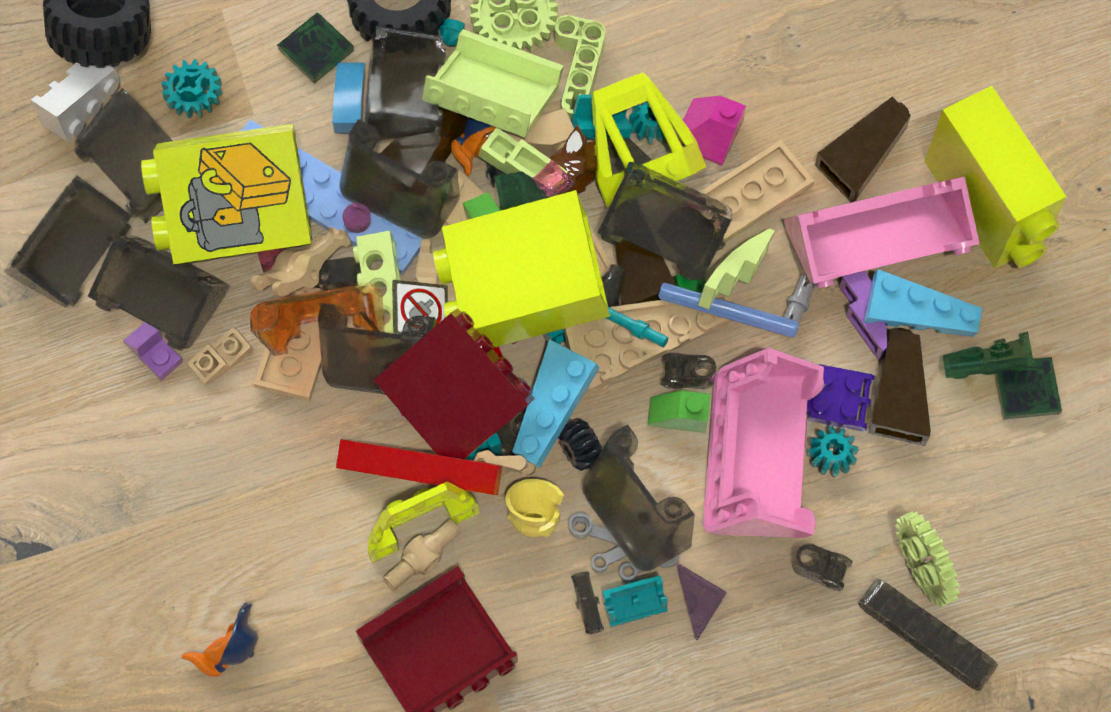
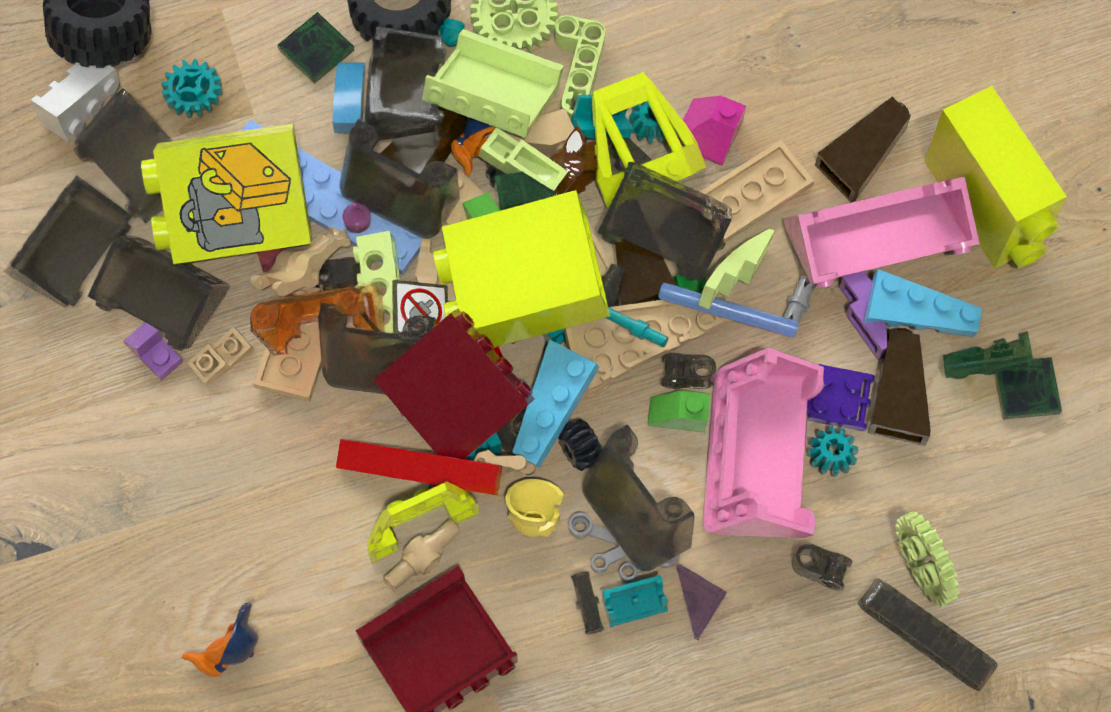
clear pink slope [532,159,575,197] -> none

